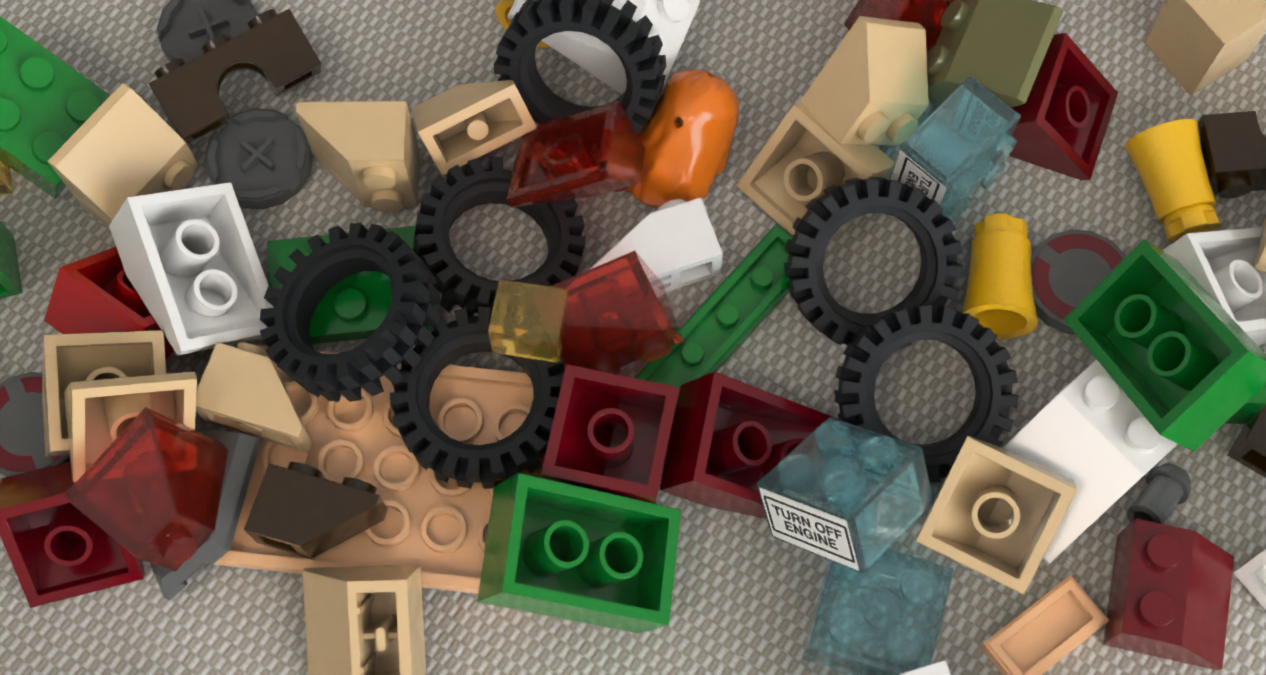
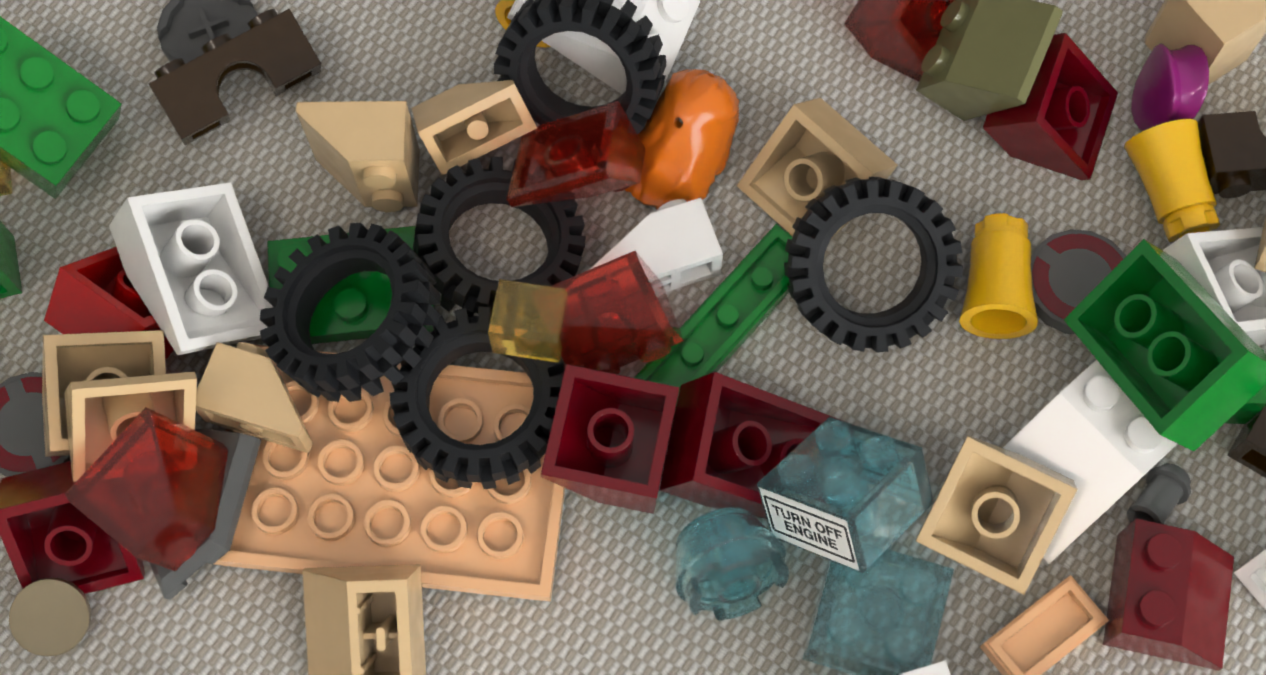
tan slope [48,83,199,228] -> none
dark grey tile [205,108,313,210] -> none
dark brown slope [244,462,388,559] -> none
green brick [477,473,681,634] -> none
tan slope [800,16,929,145] -> none
black tyre [834,305,1019,483] -> none
clear light blue brick [888,76,1021,223] -> none
none -> dark tan piece [9,577,91,657]
none -> clear light blue cone [676,507,789,620]
none -> magenta piece [1131,43,1209,131]

